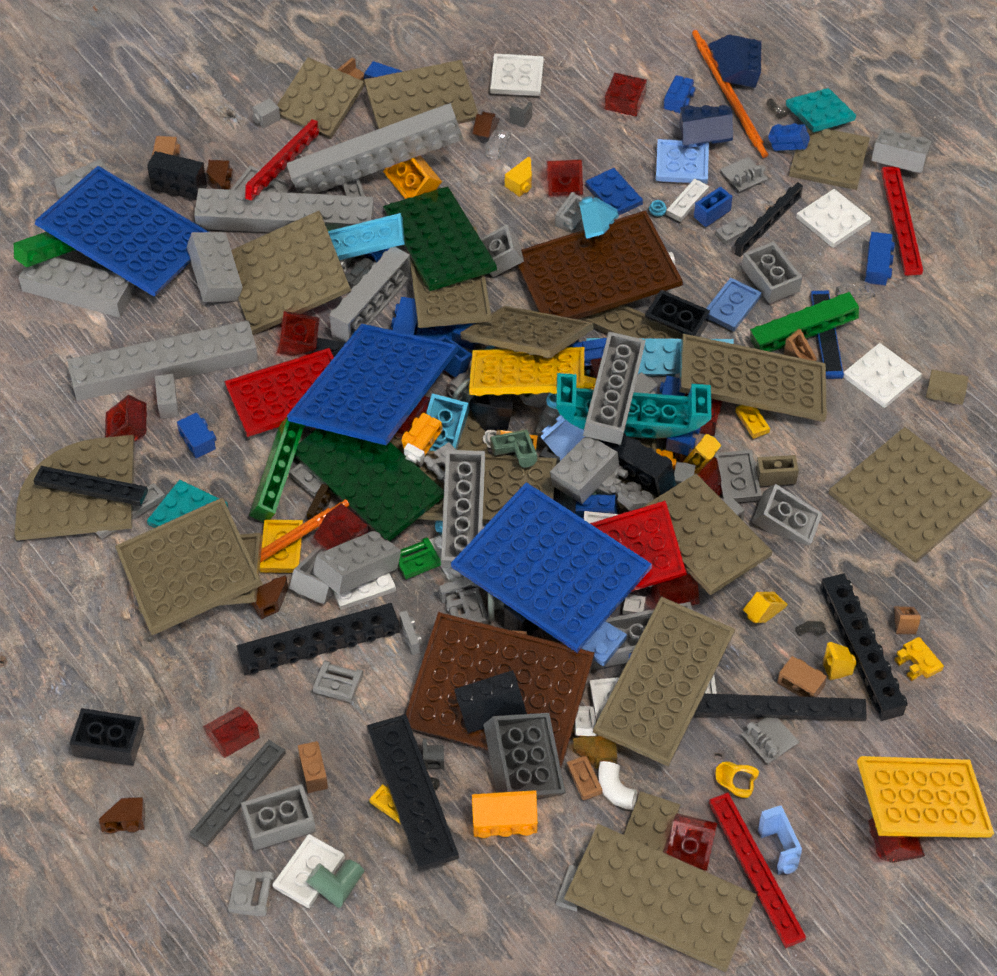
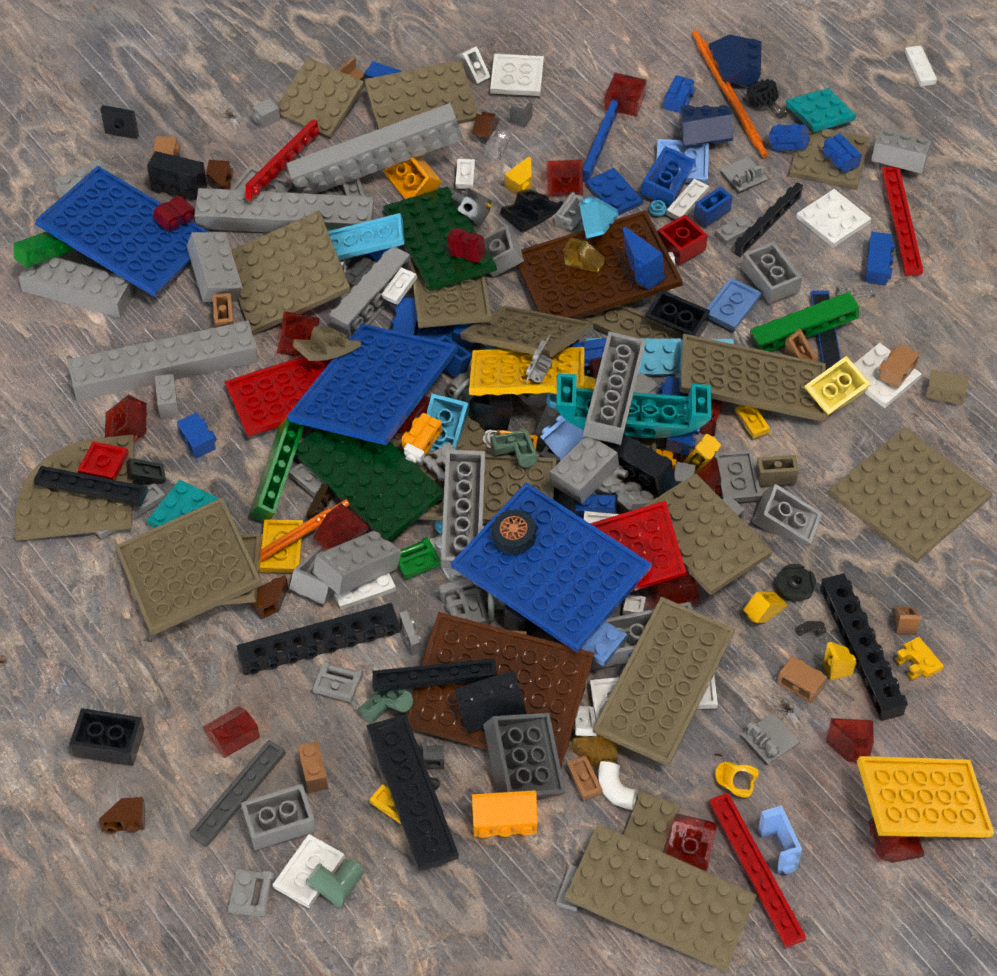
black plate [694,693,867,721] -> none
none -> red plate [77,441,129,480]
none -> black plate [100,105,139,139]
none -> pearl dark grey plate [126,458,166,484]
none -> dark red brick [153,196,195,231]
none -> medium nougat brick [212,293,234,327]
none -> dark tan slope [293,326,361,361]
none -> sand green brick [358,689,413,723]
none -> black plate [372,658,496,692]
none -> white plate [381,268,417,305]
none -> dark red brick [447,228,486,262]
none -> dark grey torso [451,188,492,226]
none -> white slope [455,46,491,84]
none -> white plate [456,159,475,189]
none -> black wheel [492,509,536,555]
none -> black slope [500,189,564,230]
none -> light grey hinge [525,335,552,383]
none -> clear yellow slope [563,238,605,273]
none -> blue tile [582,100,618,182]
none -> blue slope [623,227,665,290]
none -> blue slope [640,146,696,207]
none -> red brick [658,214,708,265]
none -> black tyre [746,79,779,108]
none -> pearl dark grey plate [776,564,816,601]
none -> light yellow slope [804,356,870,415]
none -> blue brick [823,133,862,173]
none -> clear red slope [826,718,874,764]
none -> medium nougat brick [879,344,920,389]
none -> white plate [904,45,937,87]

